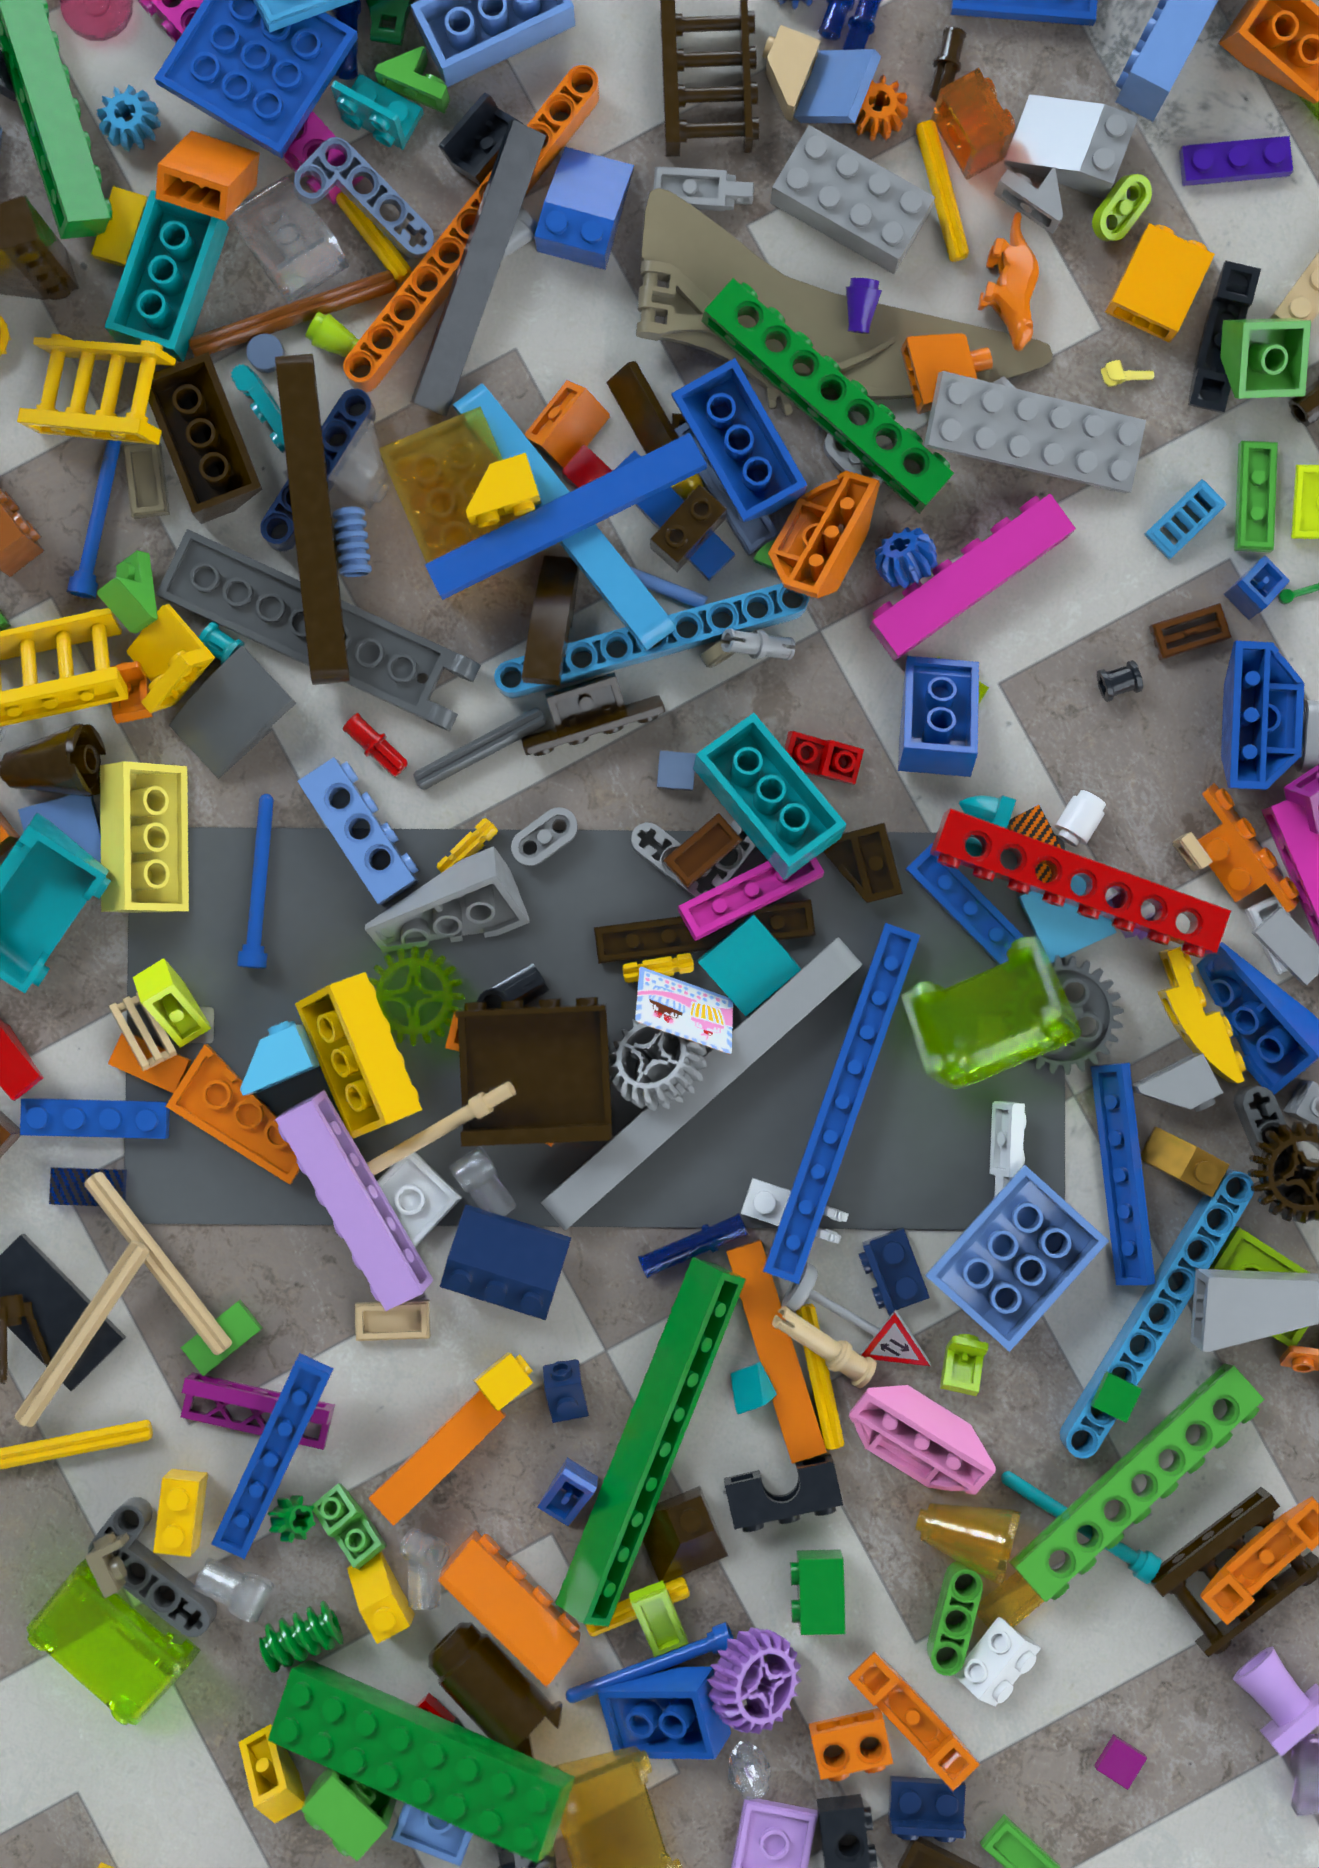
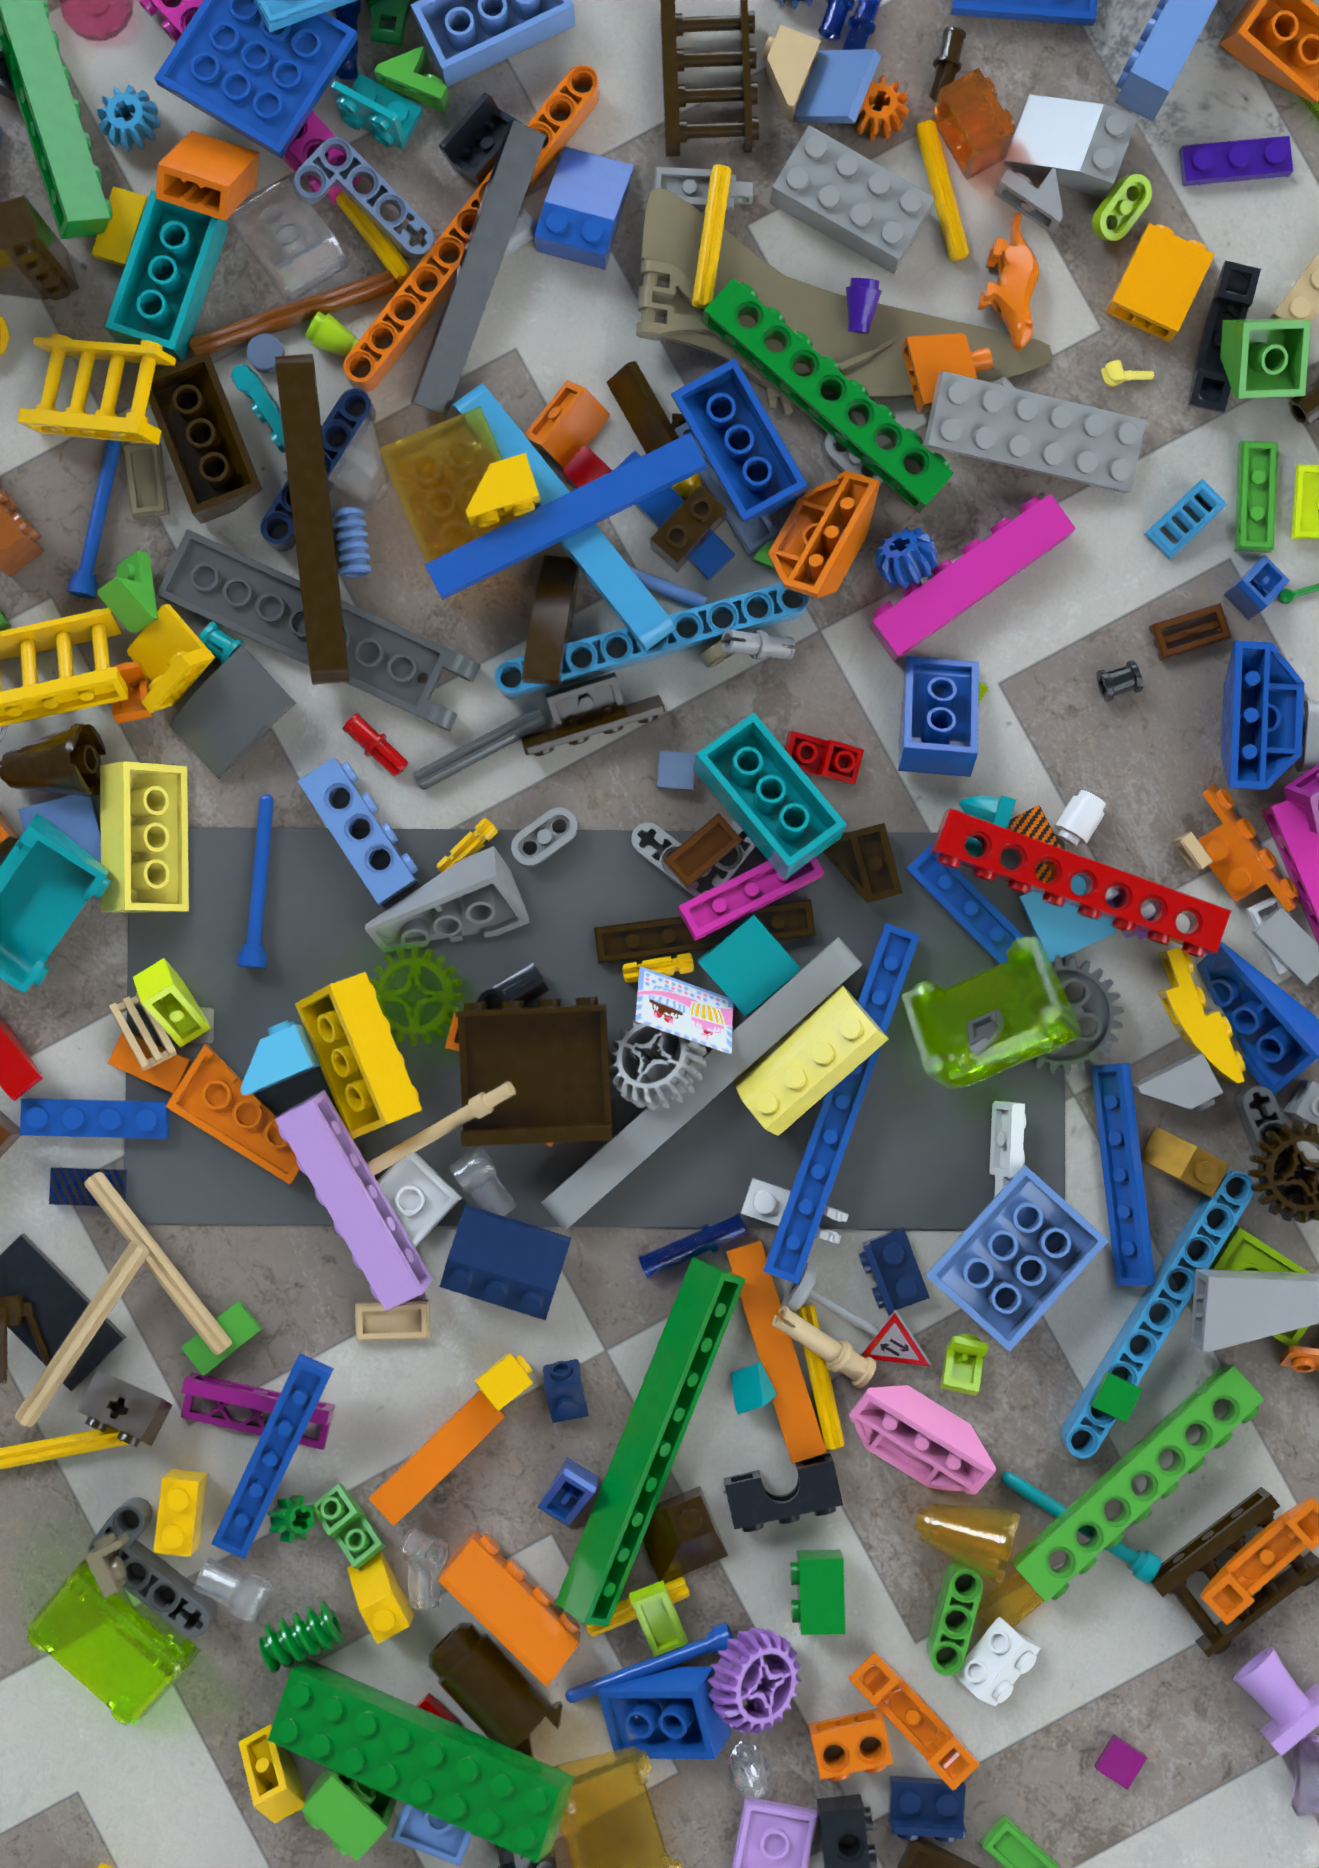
none -> dark brown brick [77,1370,172,1448]
none -> yellow axle [692,164,732,309]
none -> light yellow slope [733,984,889,1136]
none -> dark grey tile [966,1009,1005,1056]

